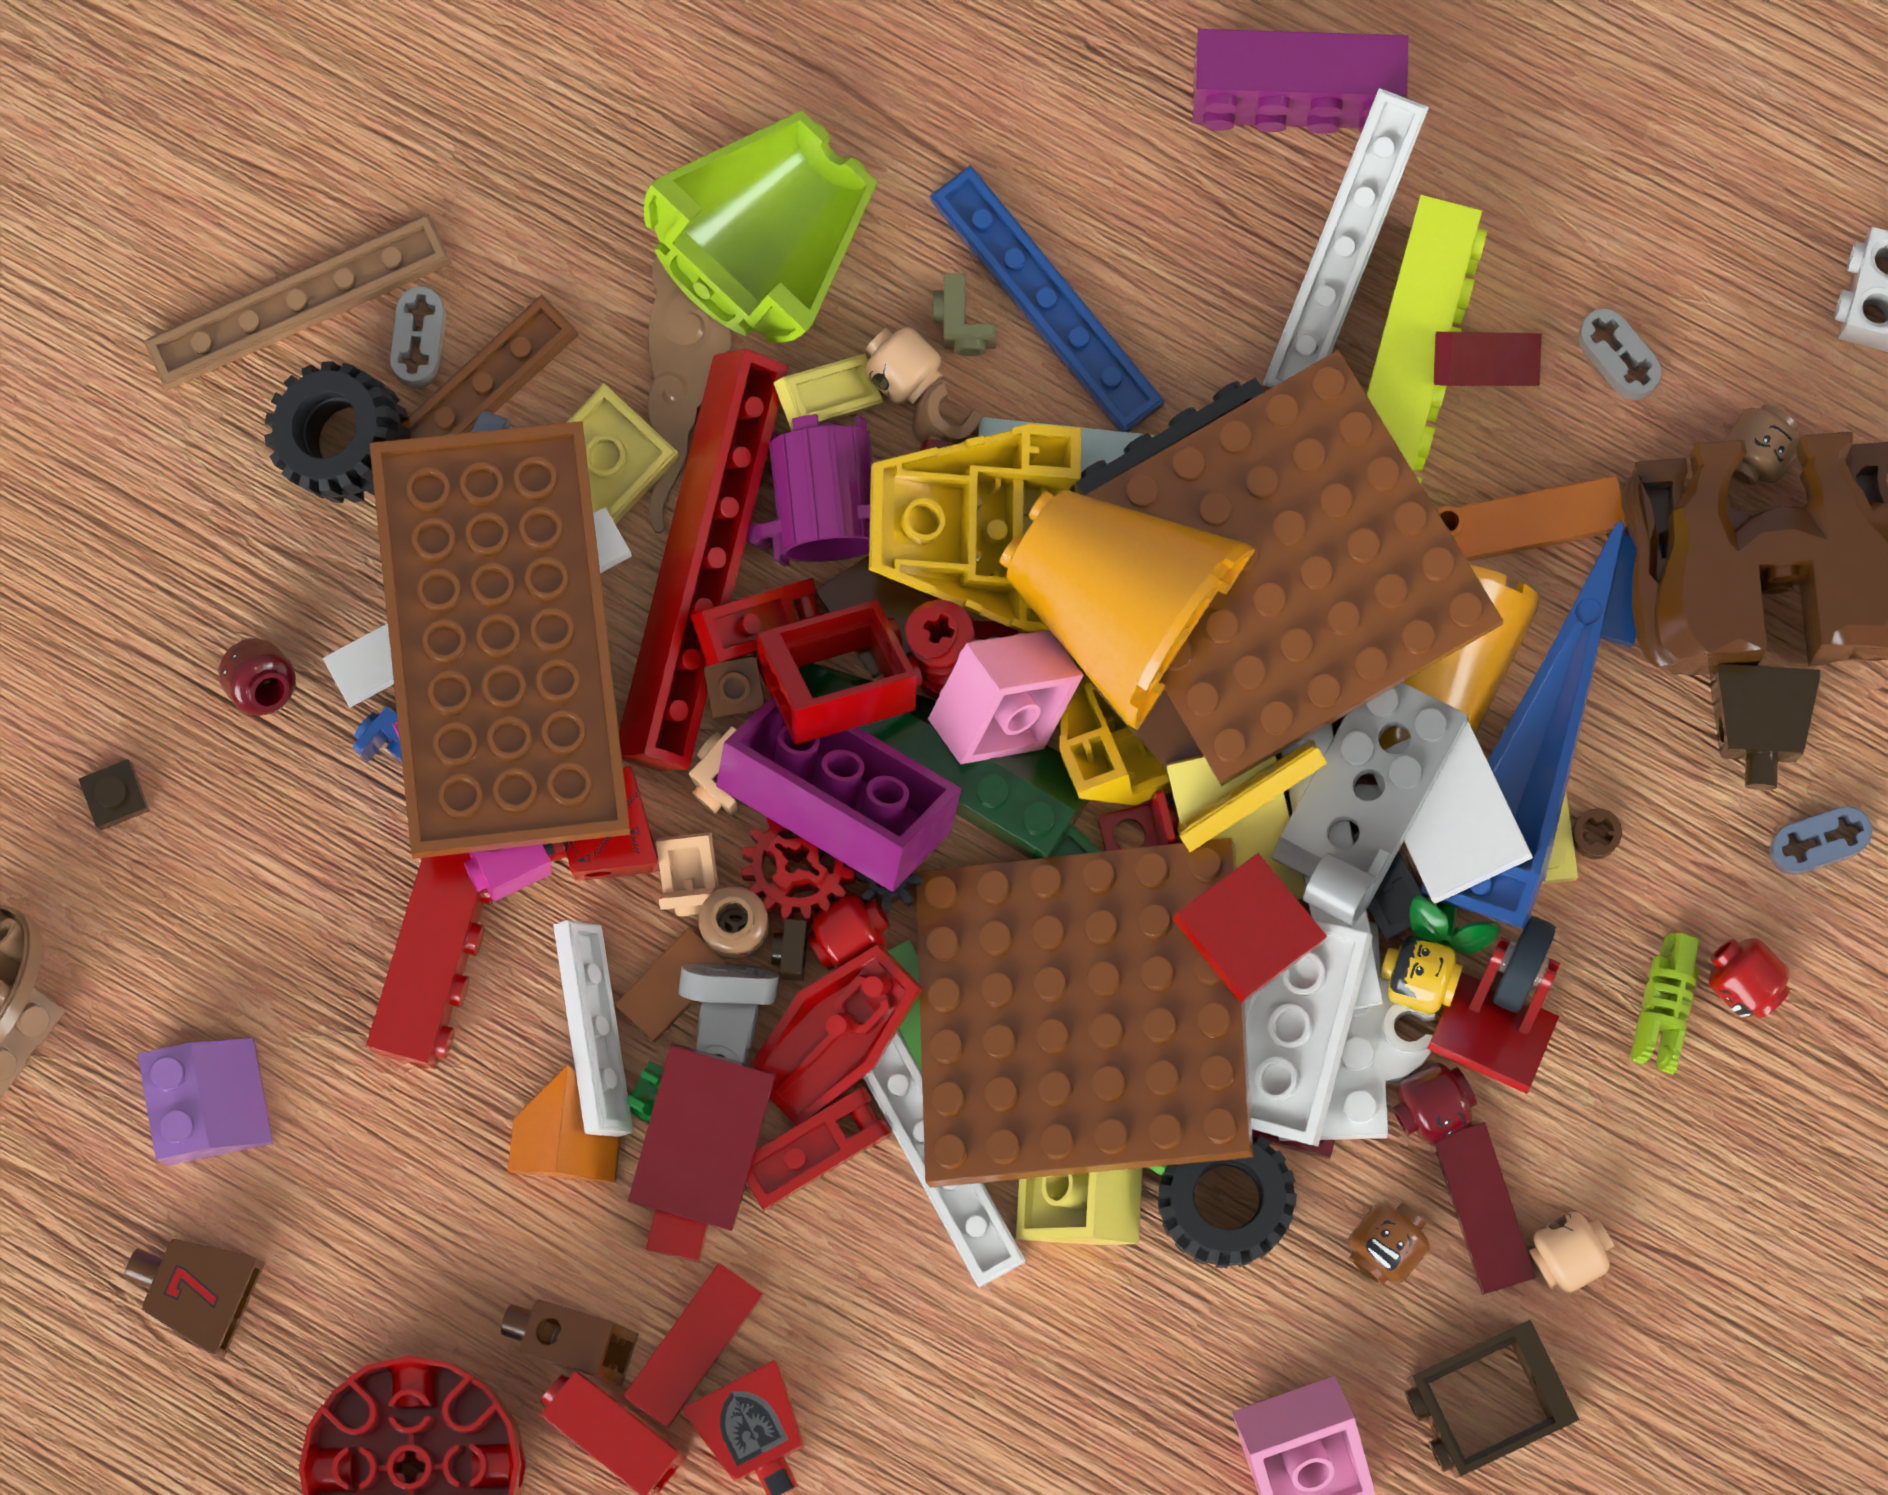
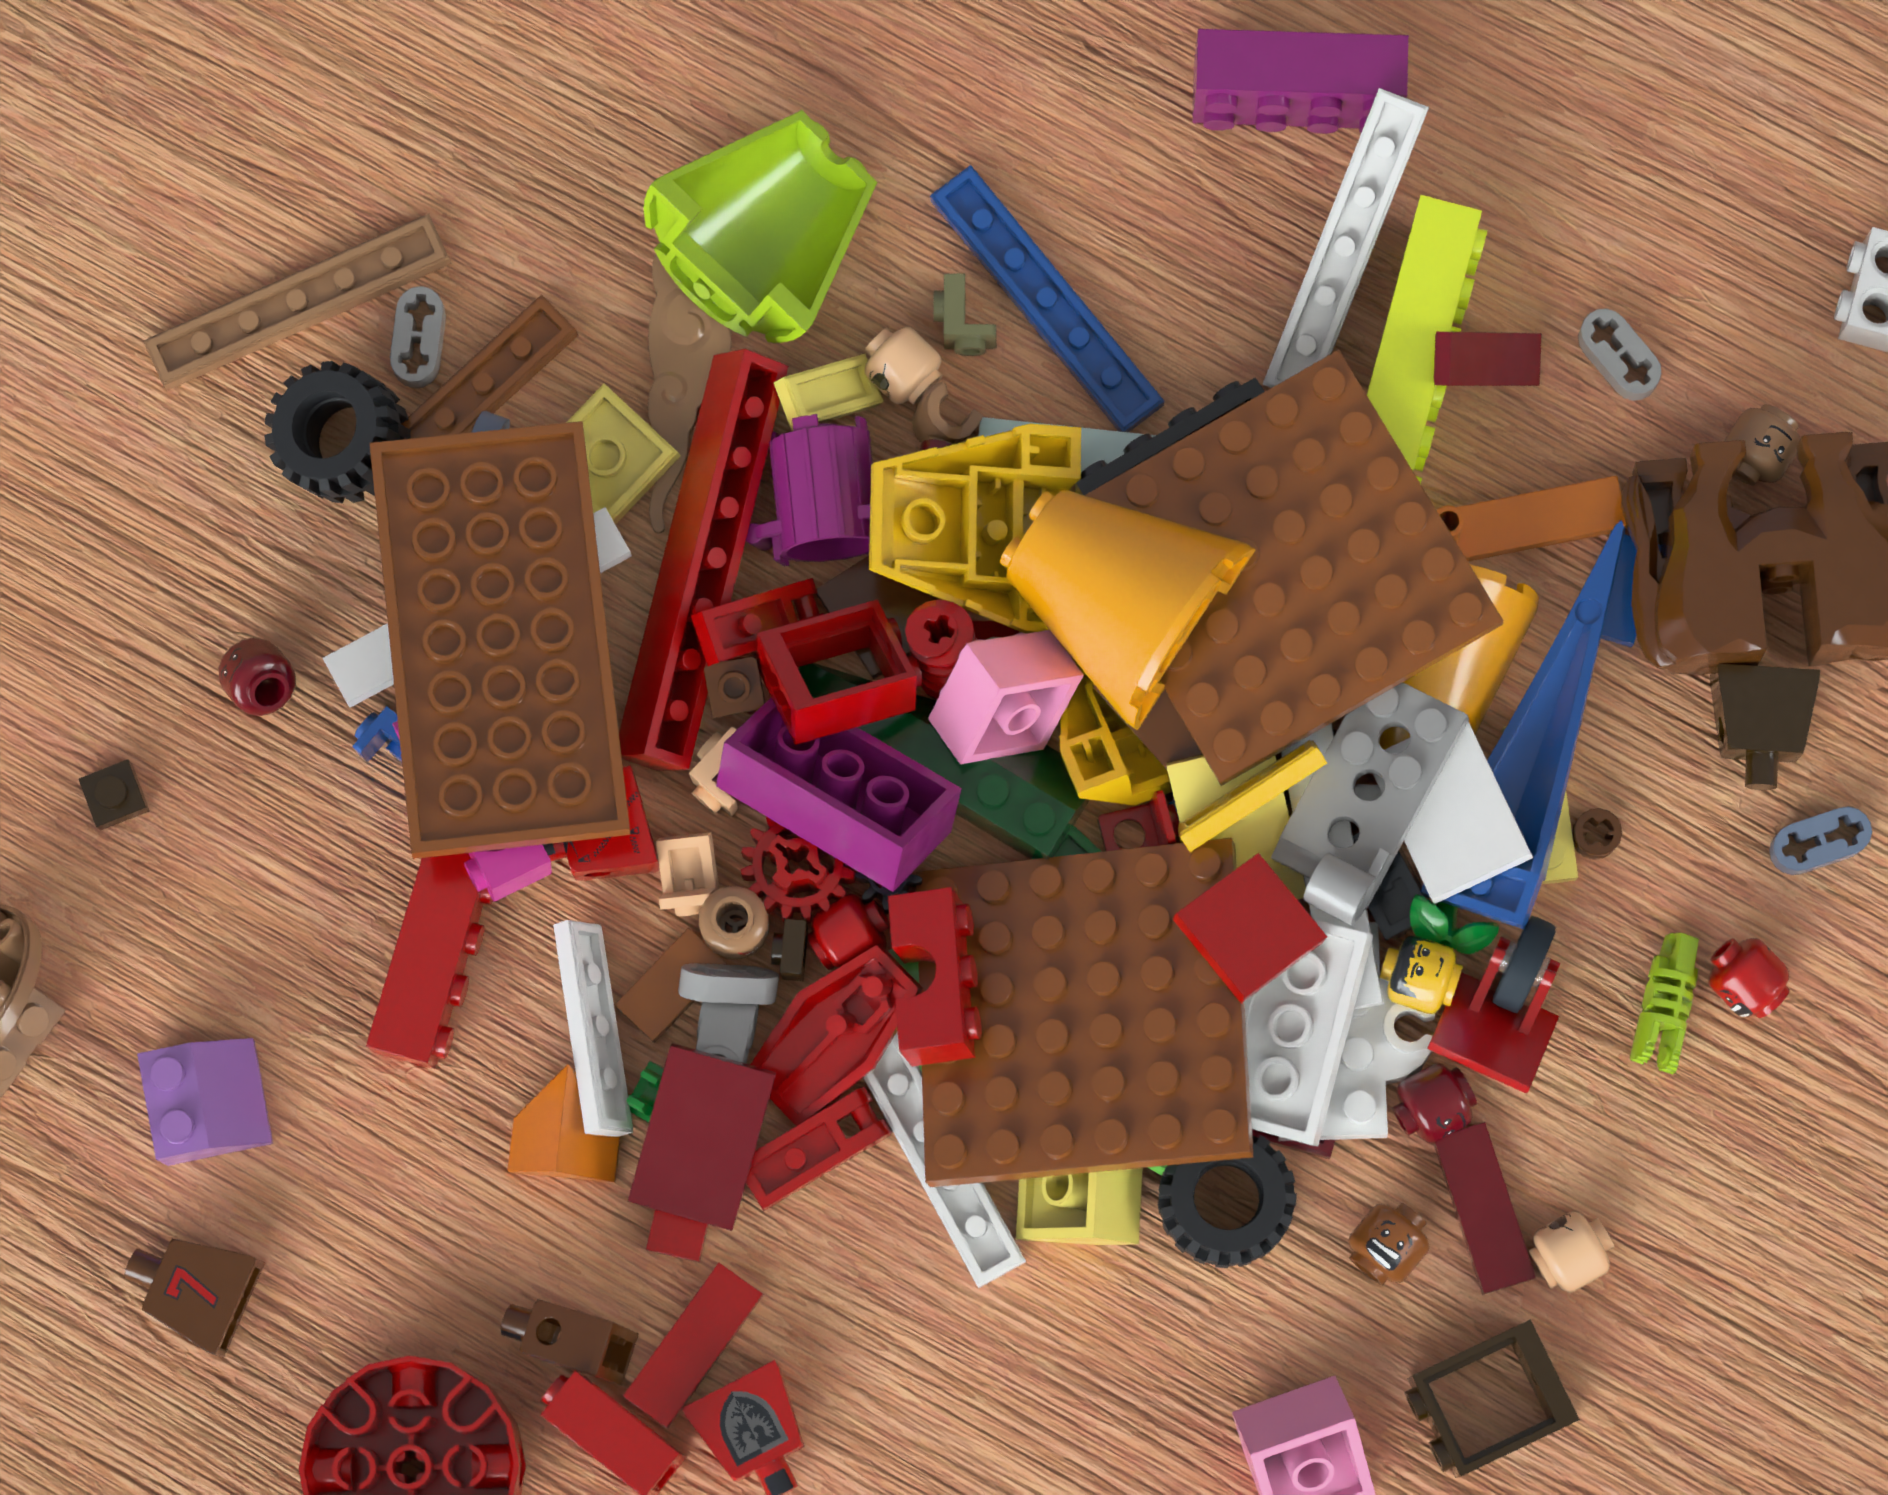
none -> red arch [888,887,982,1066]

